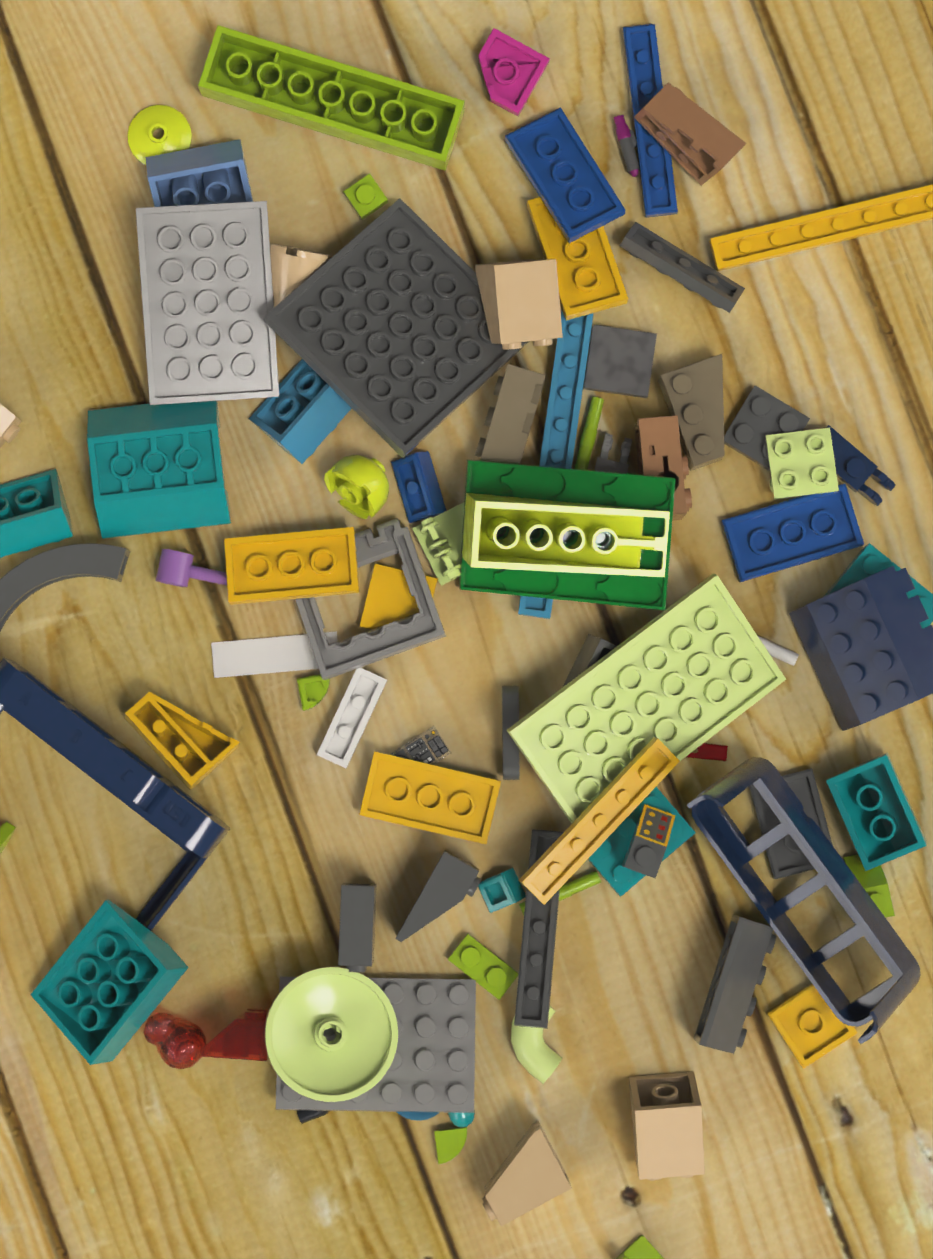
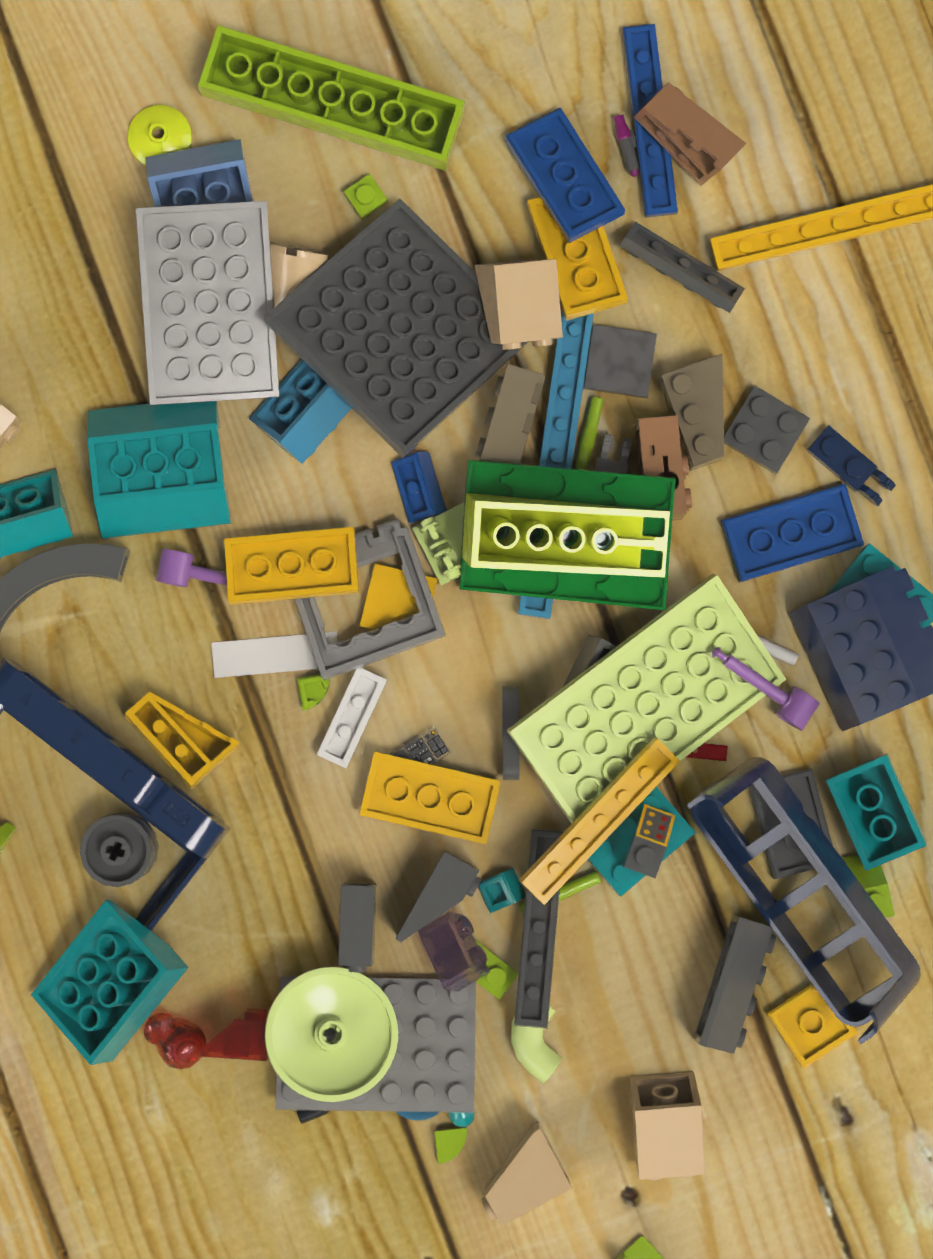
neon yellow cylinder [324,455,389,519] -> none
dark pink plate [478,28,550,117] -> none
yellowish green hinge [765,427,839,499] -> none
none -> dark grey wheel [80,812,159,887]
none -> brick [418,912,490,991]
none -> medium lavender piece [712,647,820,731]

